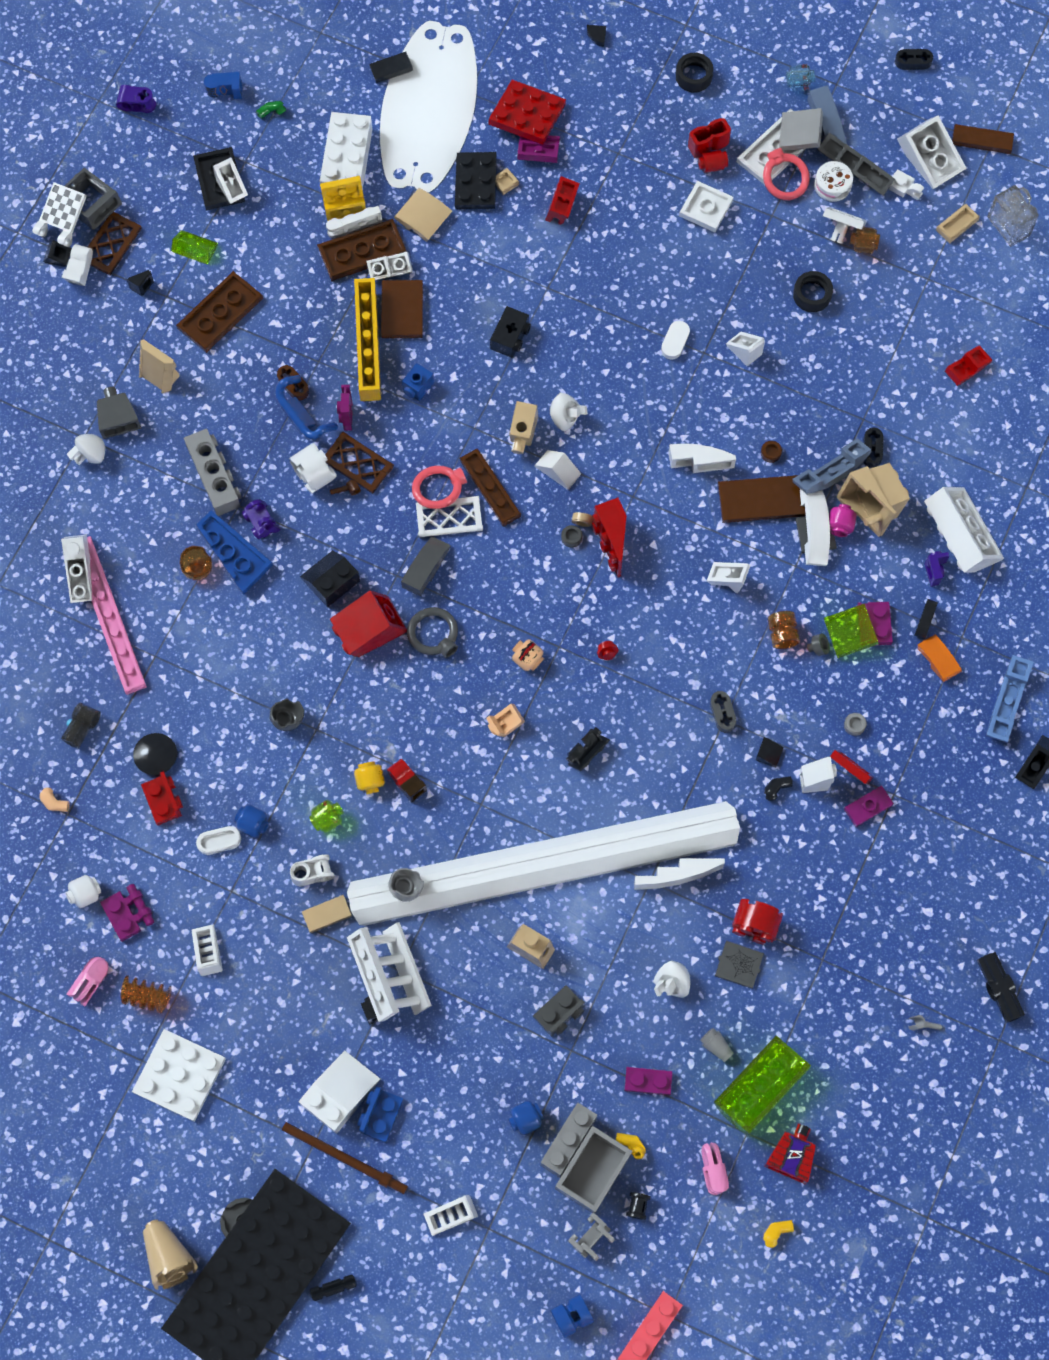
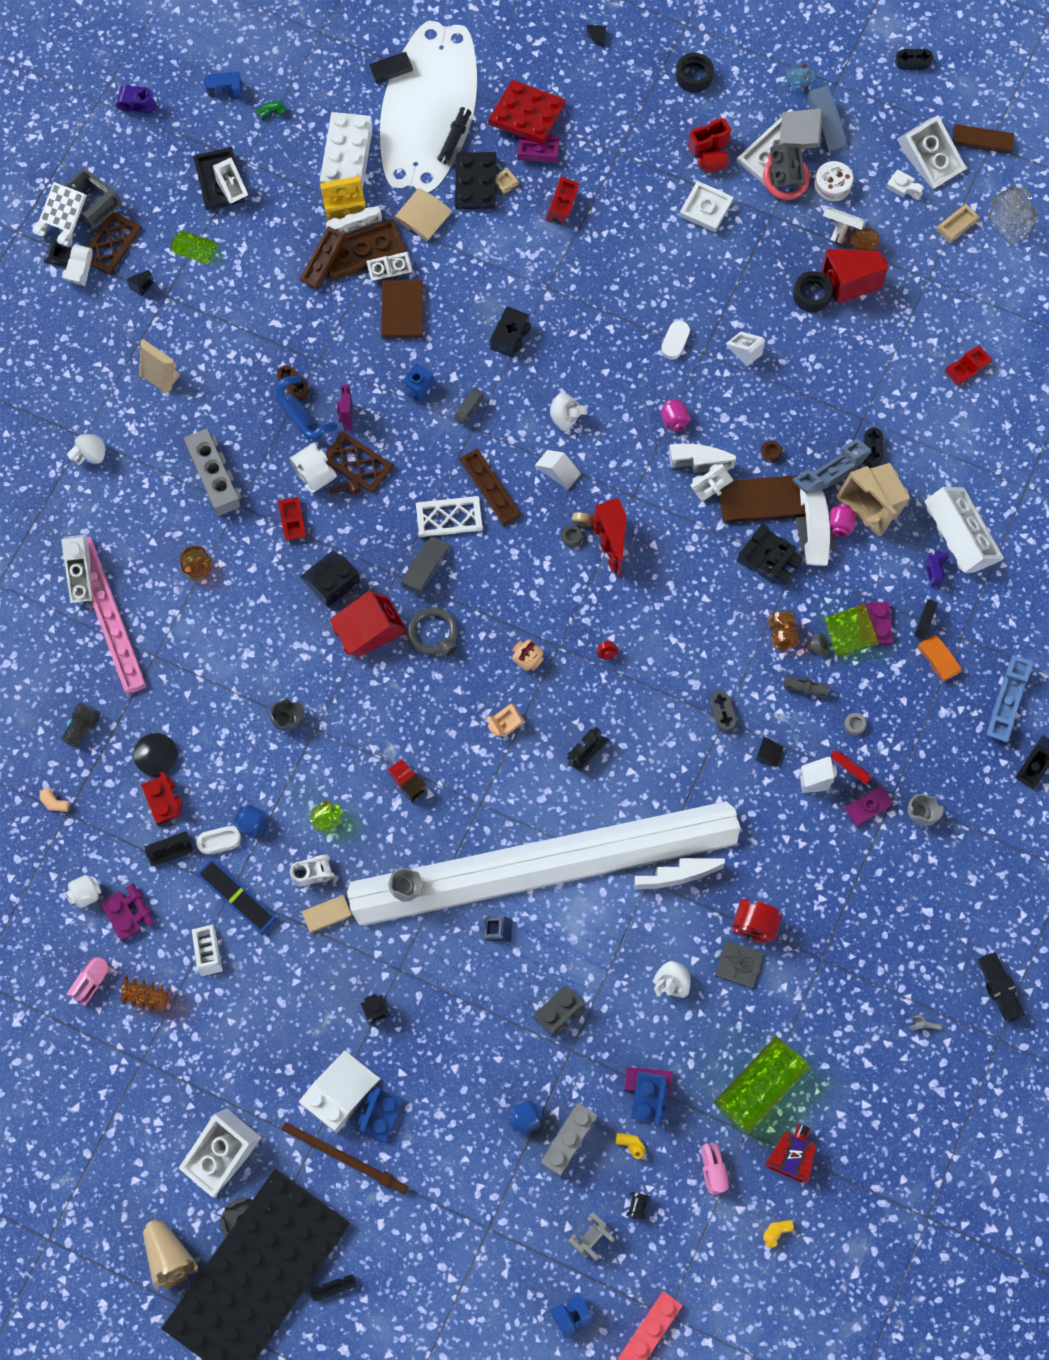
dark grey torso [97,387,142,439] -> none
white plate [132,1029,226,1122] -> none
reddish brown tile [176,271,263,353] -> none
blue wing [196,510,273,595] -> none
dark purple piece [242,499,281,539] -> none
white fence [347,922,432,1022] -> none
yellow brick [354,278,381,401] -> none
yellow head [354,761,385,794] -> none
coral piece [412,466,467,509] -> none
white slope [424,1195,478,1236] -> none
tan torso [507,924,555,969] -> none
tan torso [509,401,539,454] -> none
light grey piece [555,1126,632,1213] -> none
light grey cone [700,1028,734,1062] -> none
white slope [707,562,750,593] -> none
black arm [764,776,793,801] -> none
dark grey slope [817,132,895,196] -> none
none -> black hinge [144,831,194,867]
none -> white slope [179,1109,262,1198]
none -> black tile [196,859,277,935]
none -> red slope [278,497,306,541]
none -> reddish brown tile [299,226,347,290]
none -> black pin [437,107,472,164]
none -> dark grey beam [454,388,484,425]
none -> dark blue slope [483,916,512,941]
none -> blue bracket [631,1071,670,1127]
none -> dark pink head [660,399,690,432]
none -> white hips [690,463,733,502]
none -> black hips [737,523,804,585]
none -> dark grey bracket [770,143,805,187]
none -> dark grey pin [783,675,829,699]
none -> red slope [821,249,889,304]
none -> light grey hair [908,794,944,827]

